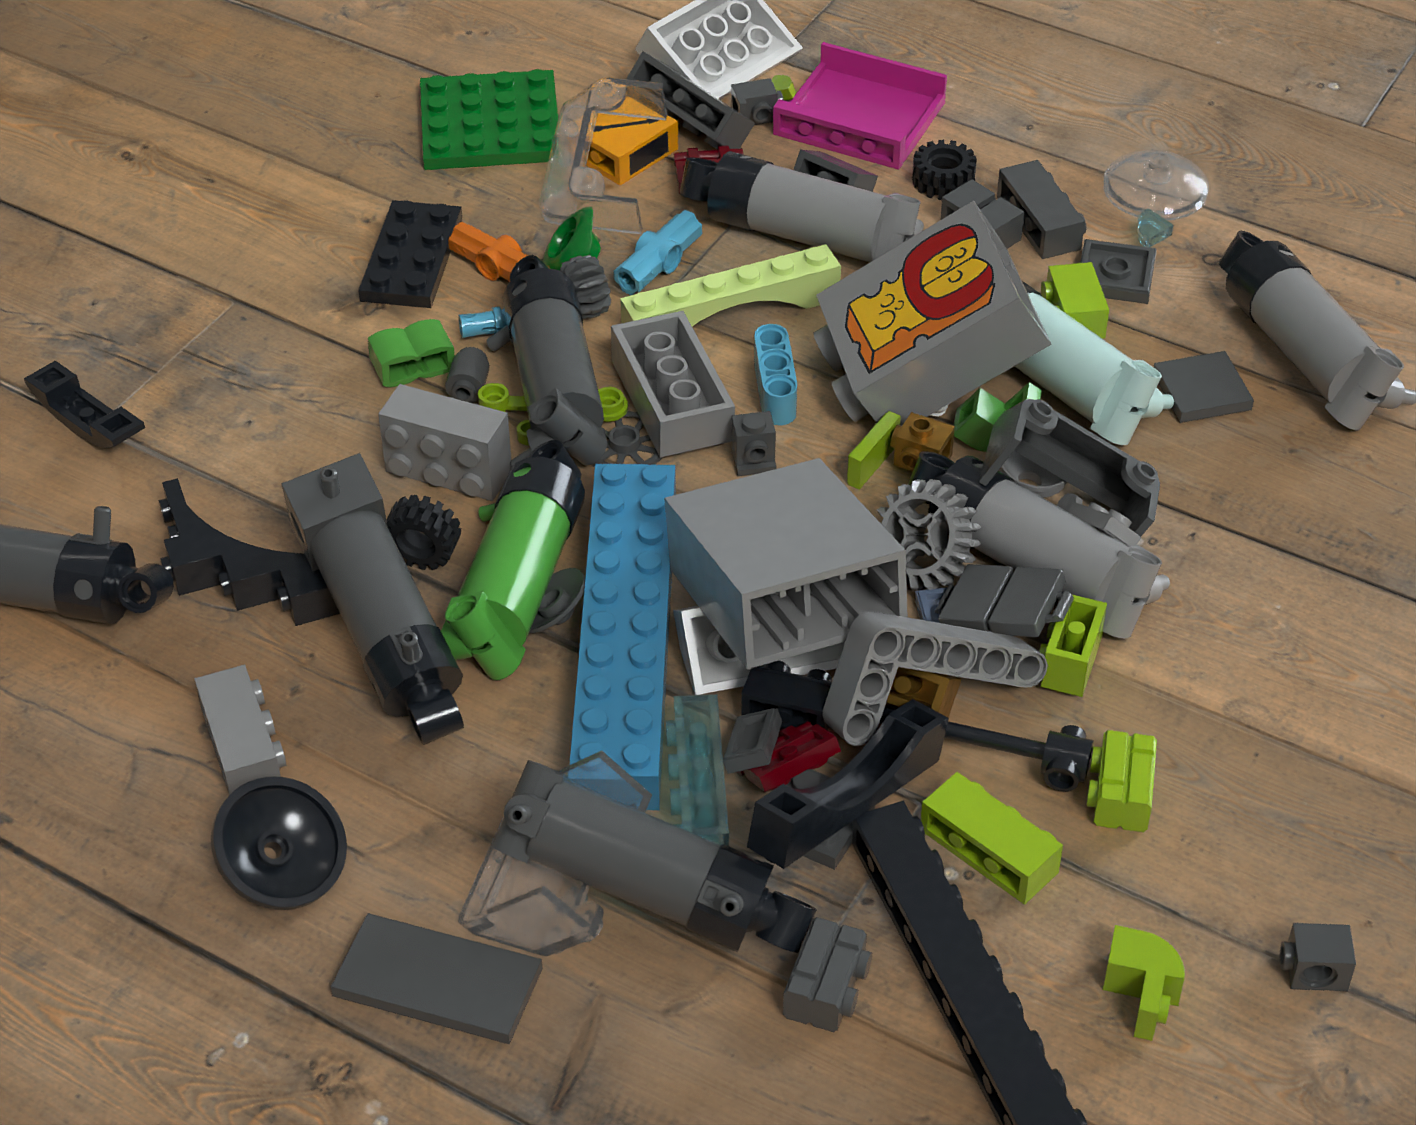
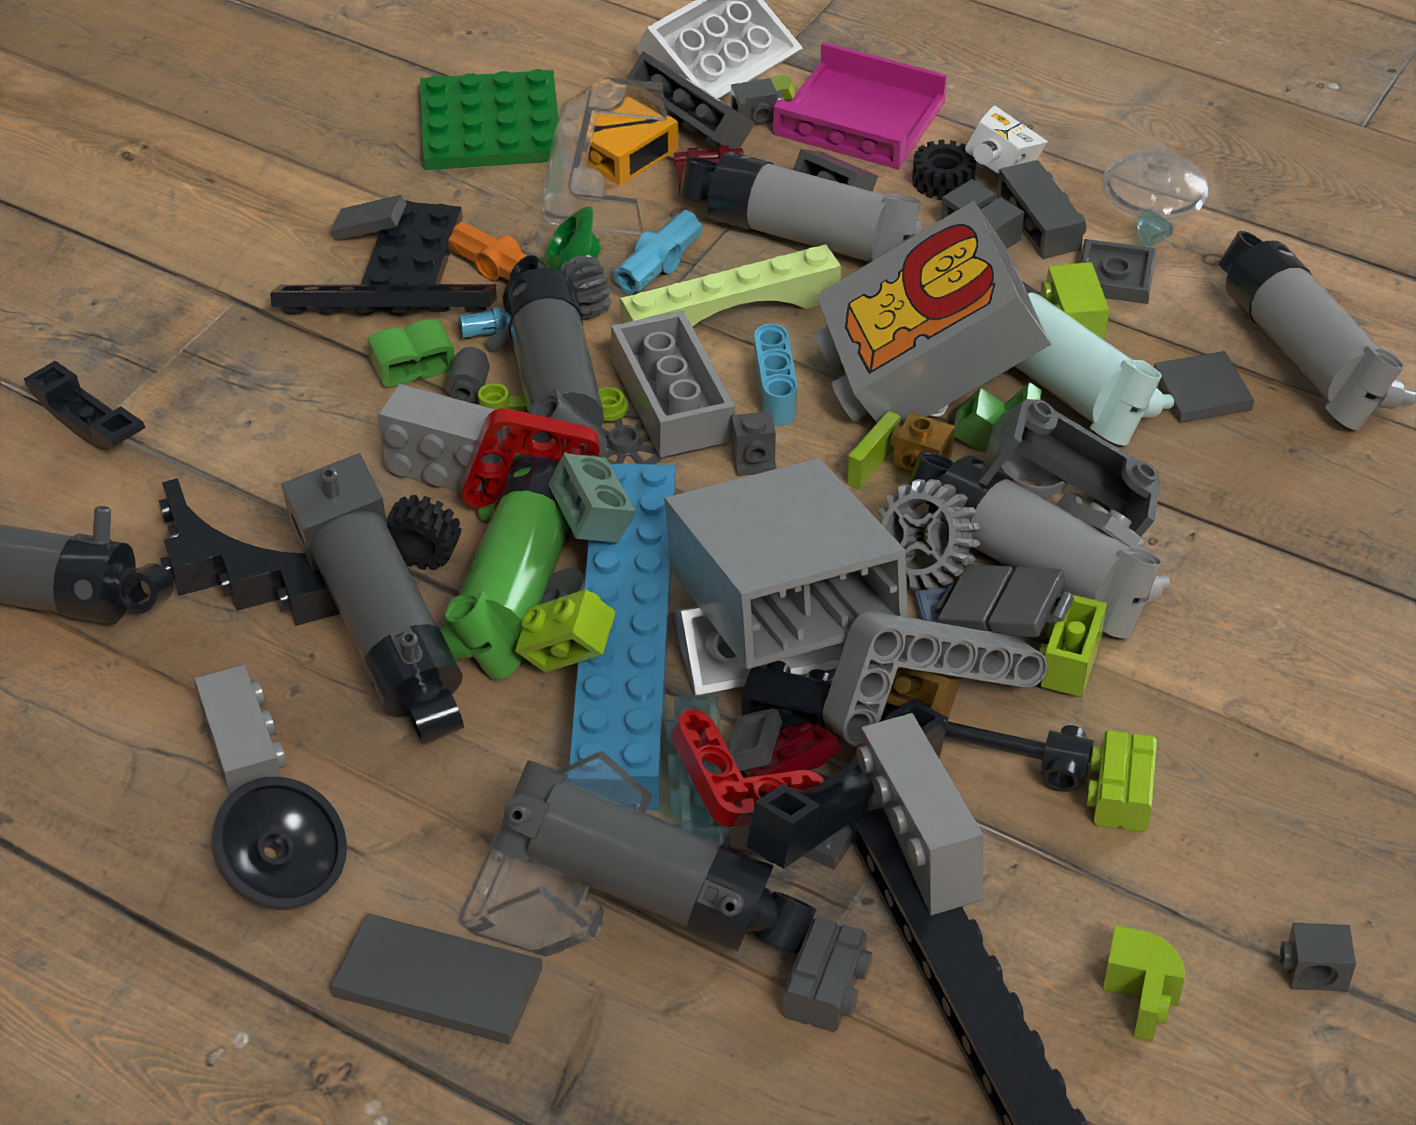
lime brick [921,772,1063,905] -> none
none -> black plate [270,284,497,313]
none -> dark grey tile [331,195,407,241]
none -> red beam [462,408,600,508]
none -> lime brick [515,589,616,673]
none -> sand green brick [548,453,635,542]
none -> red beam [671,709,825,827]
none -> light grey wedge [856,713,984,915]
none -> white torso [965,105,1048,174]

